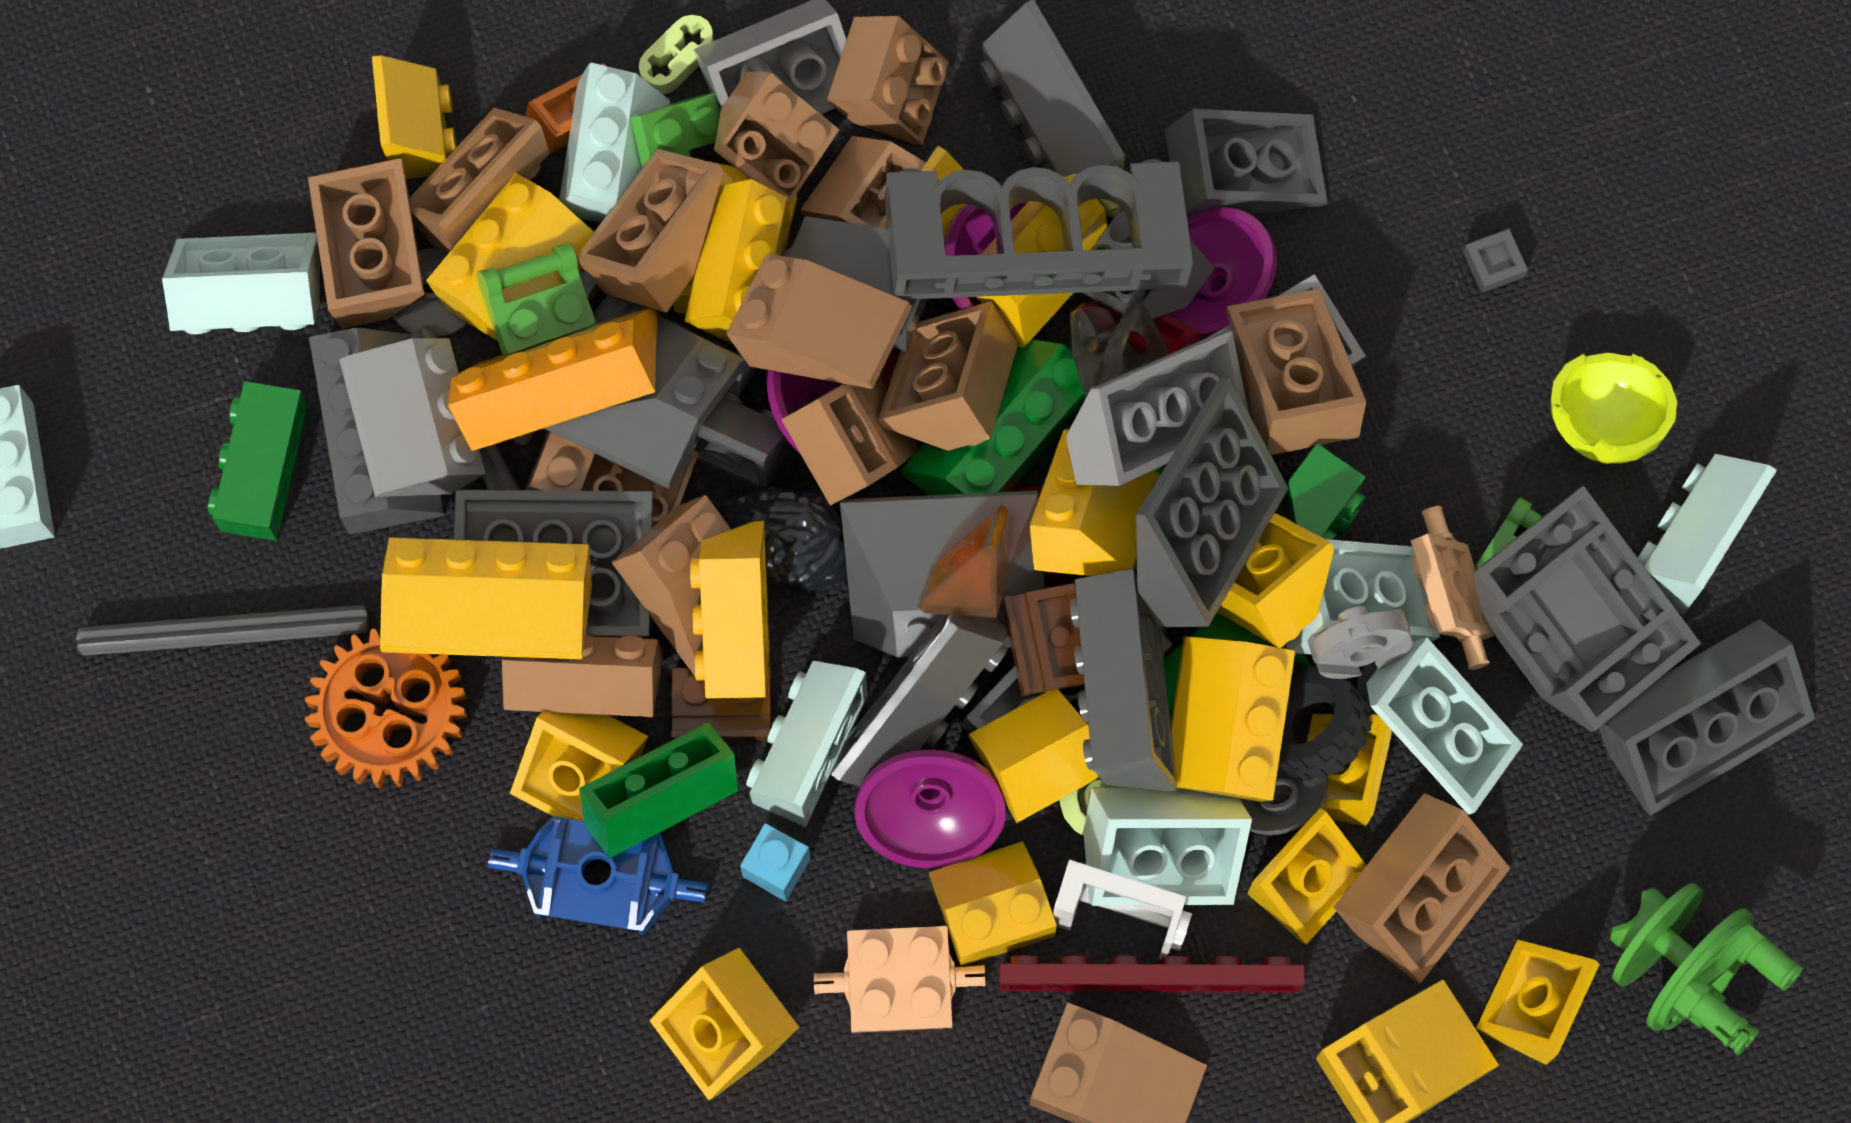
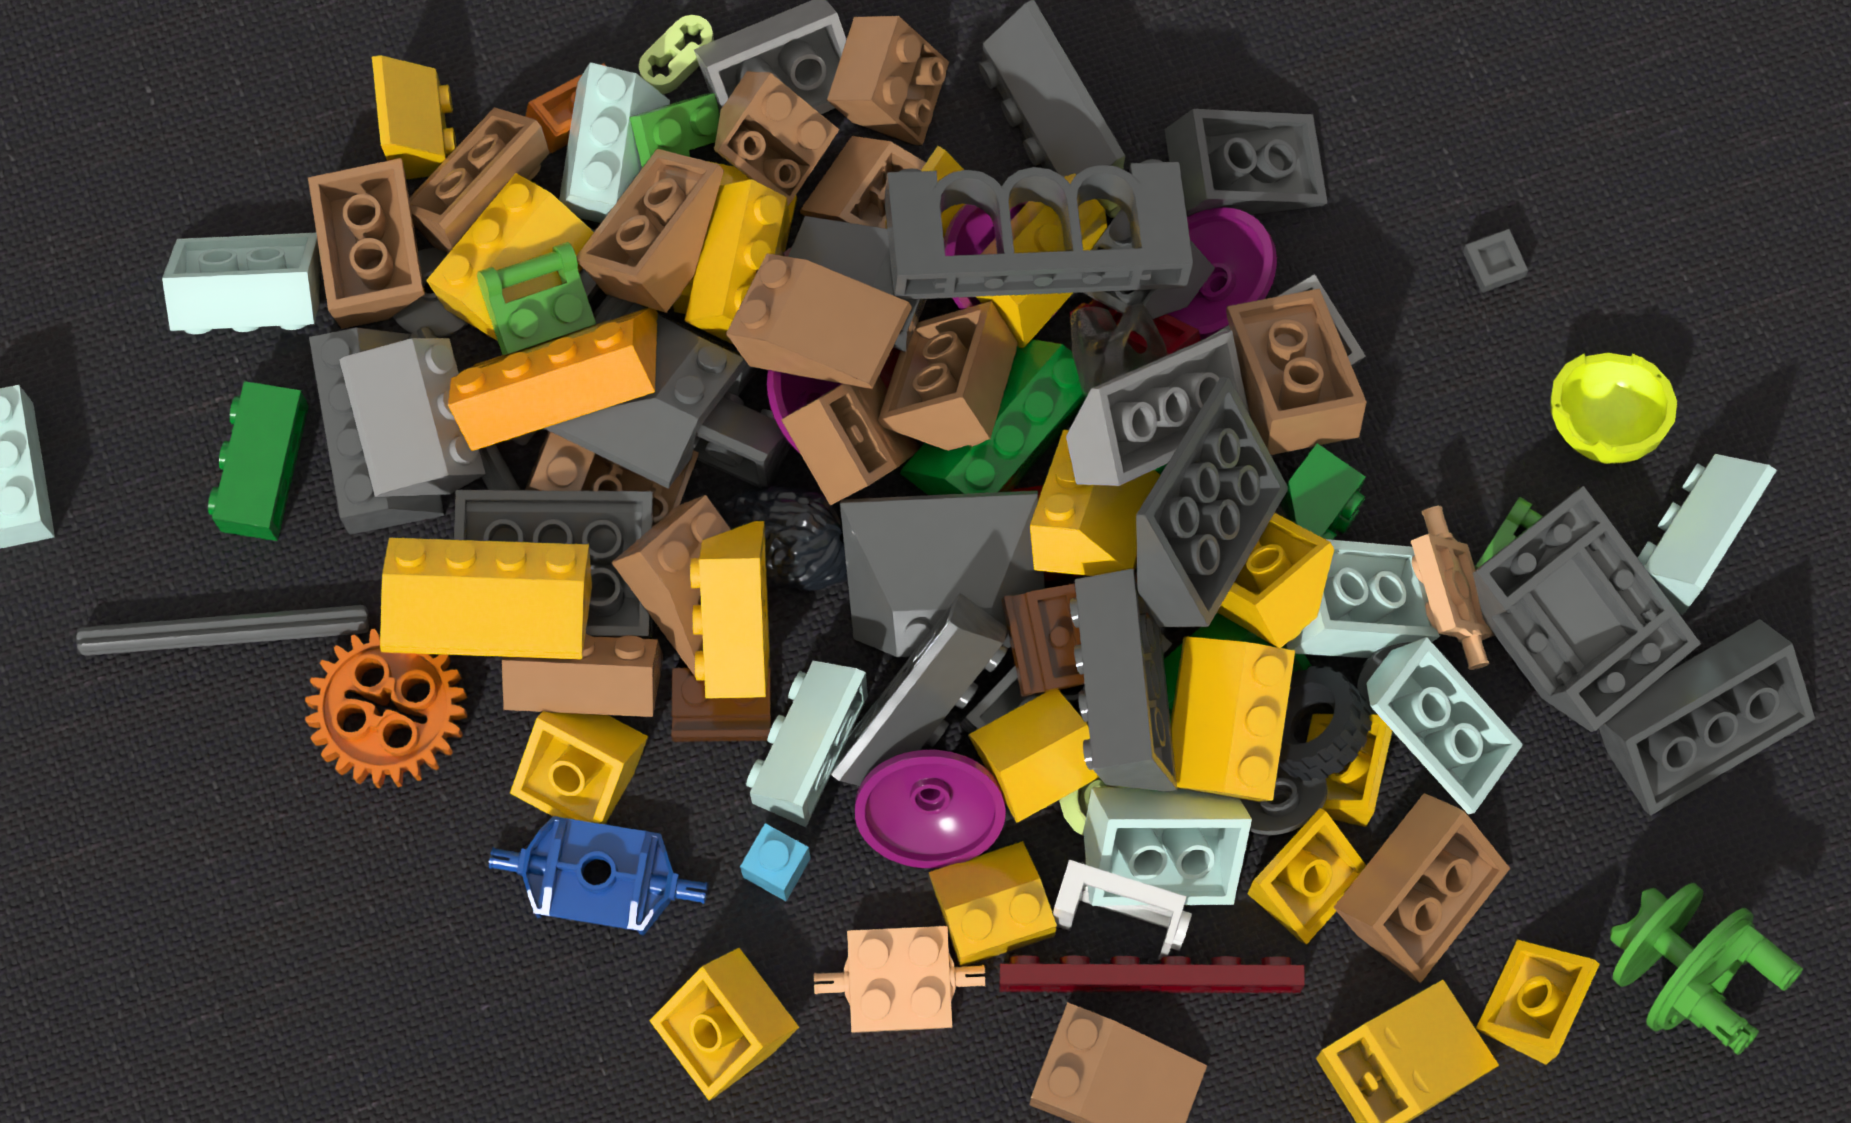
green brick [579,722,738,858] -> none
clear orange slope [918,504,1009,617] -> none
light grey plate [1308,606,1413,679] -> none

